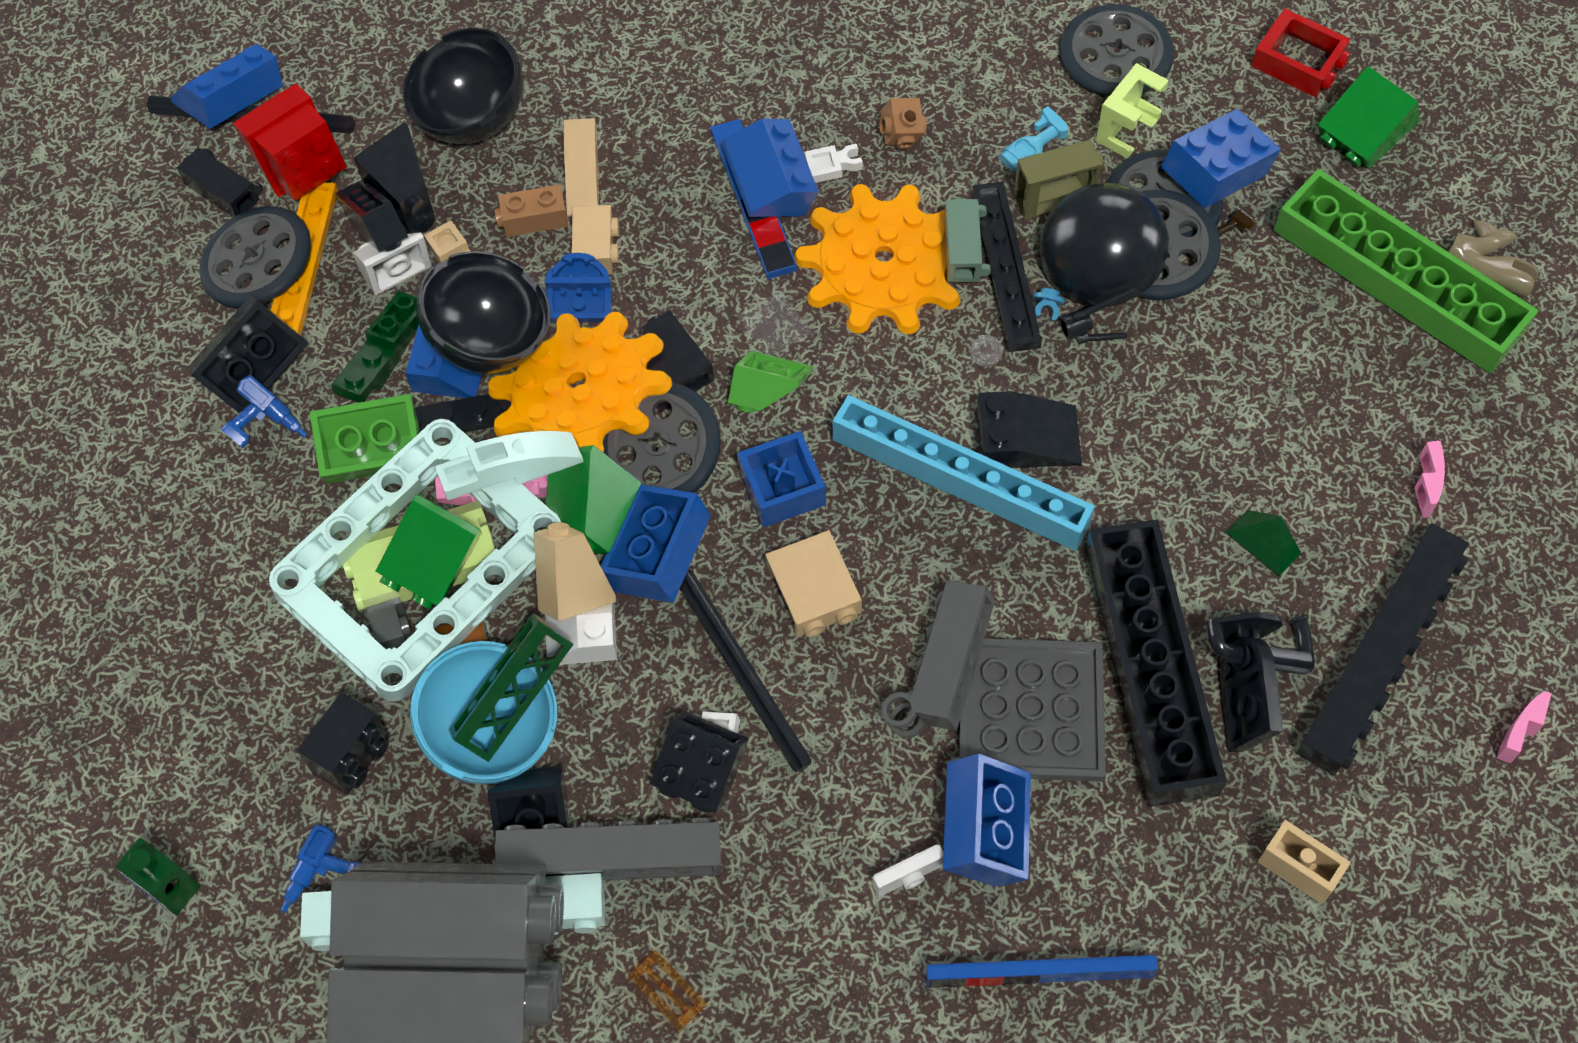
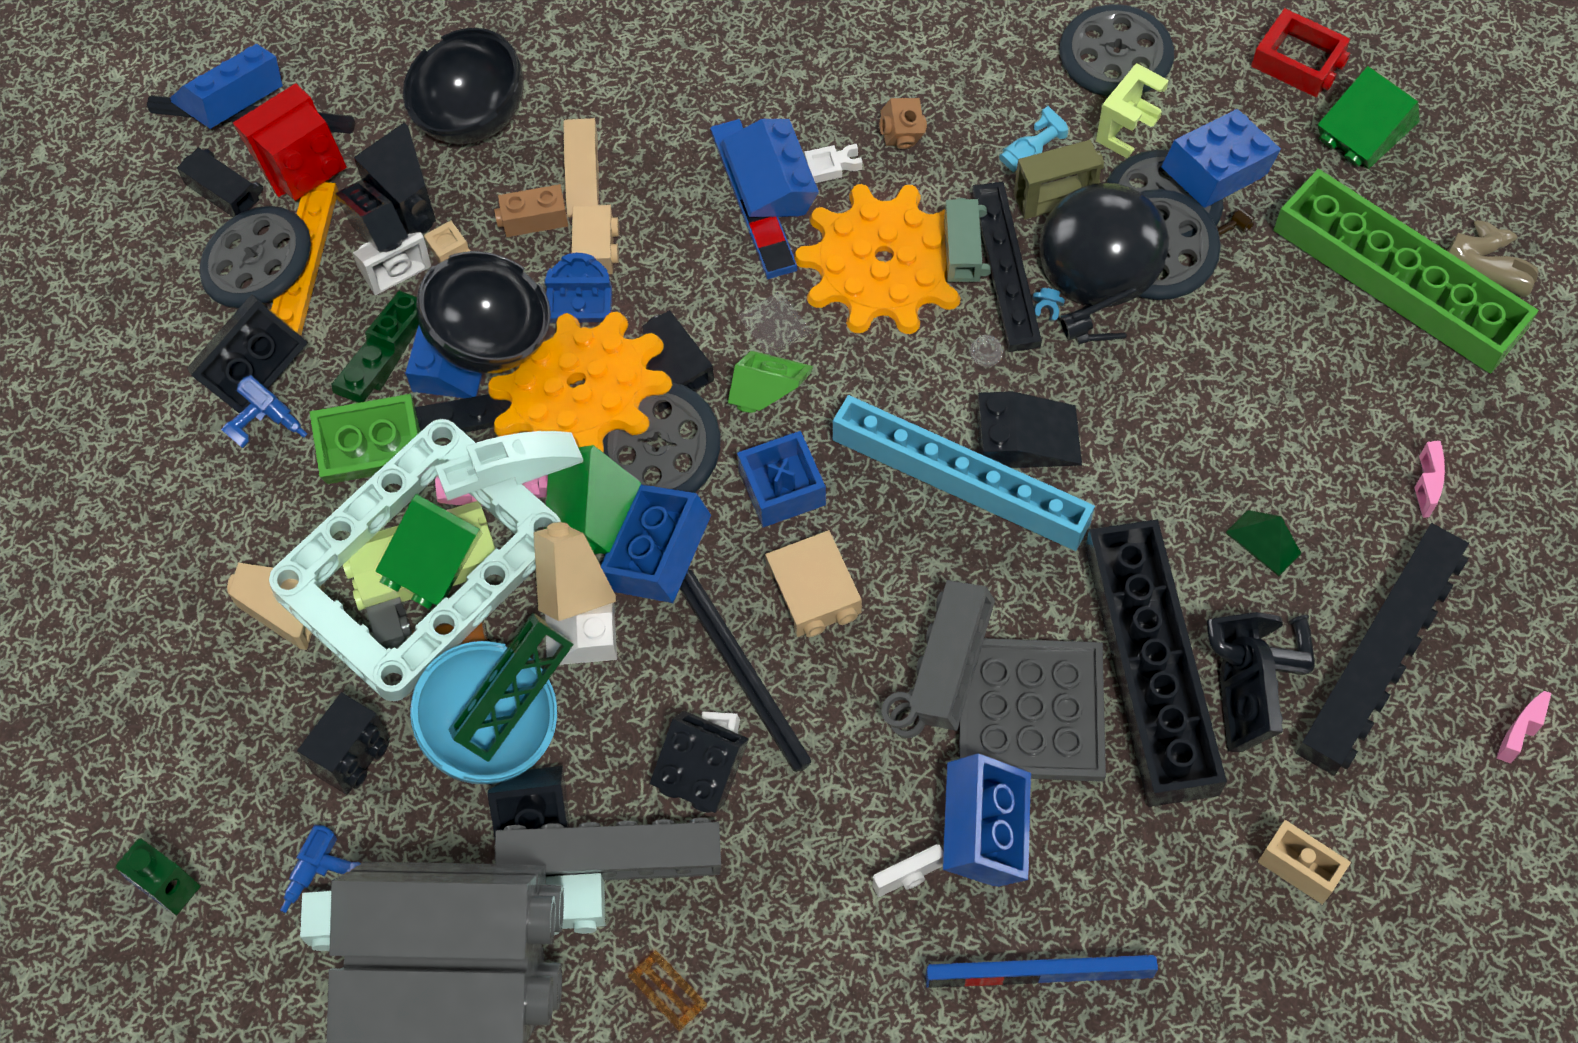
none -> tan slope [227,563,325,650]

